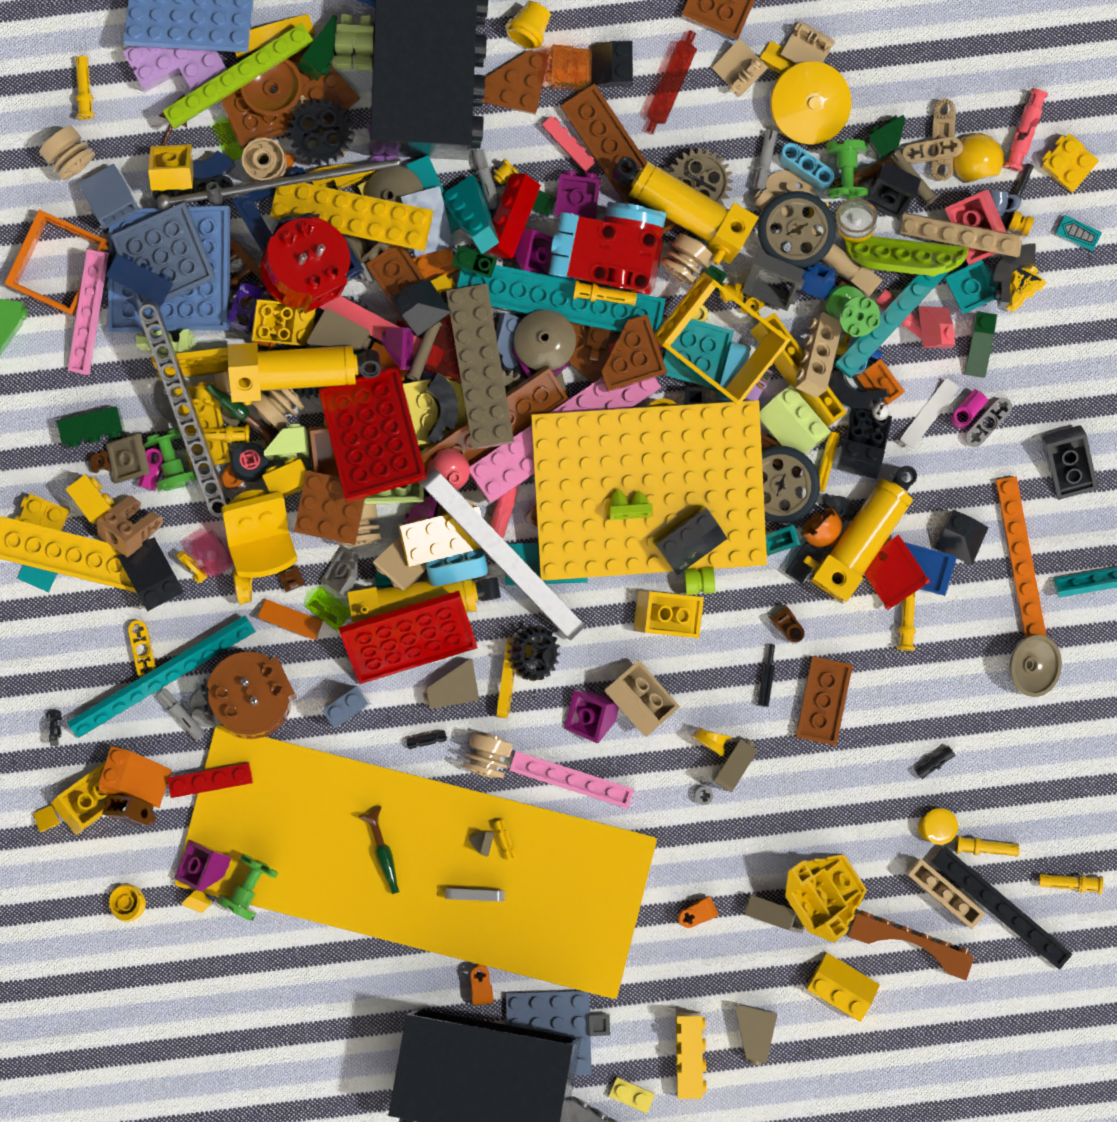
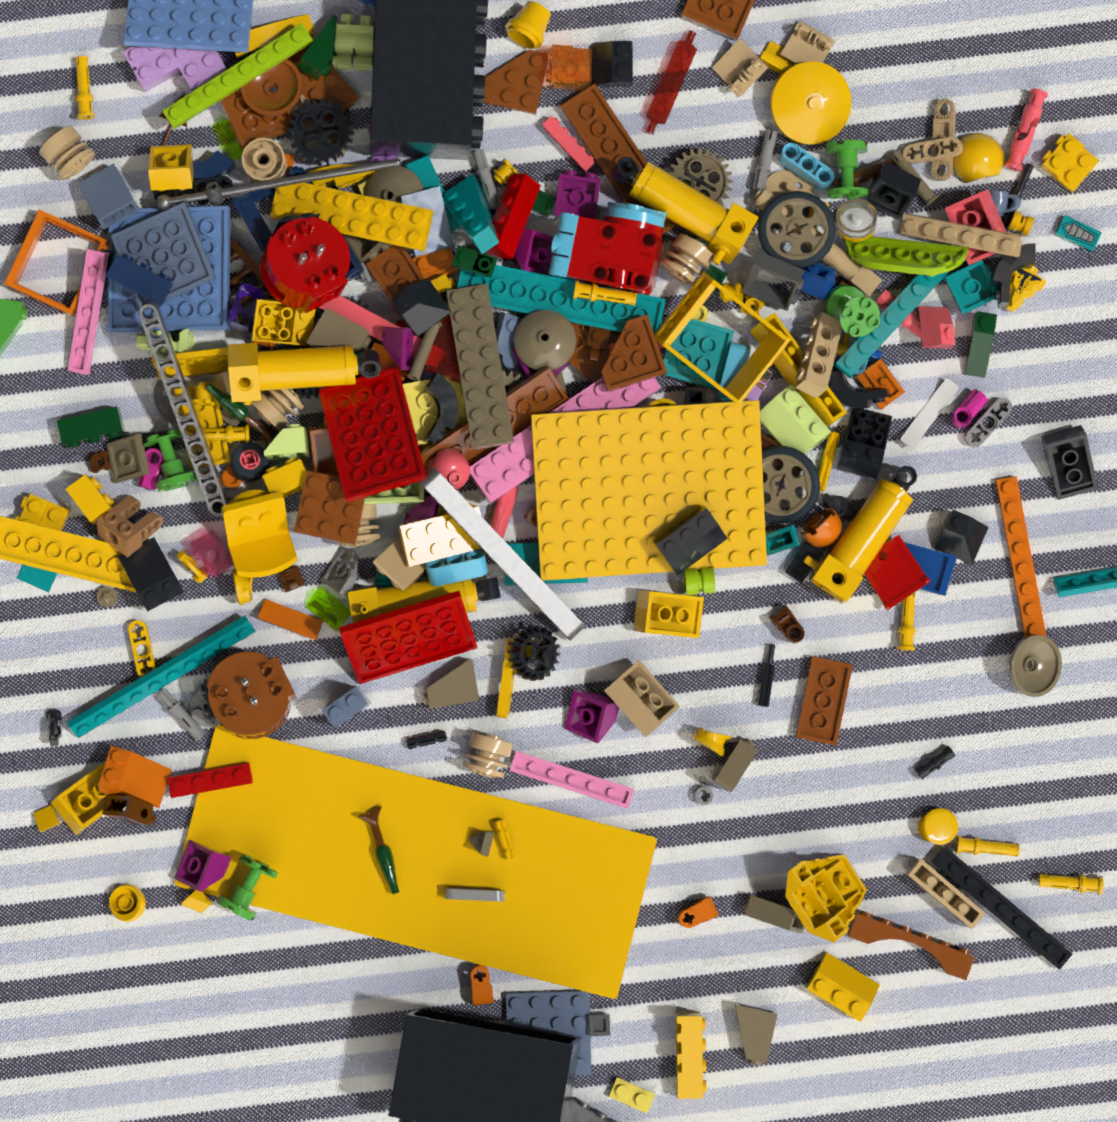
lime tile [609,489,653,520] -> none
dark green slope [866,115,905,160] -> none
white hinge [872,402,889,420] -> none
none -> dark tan tile [97,587,118,607]

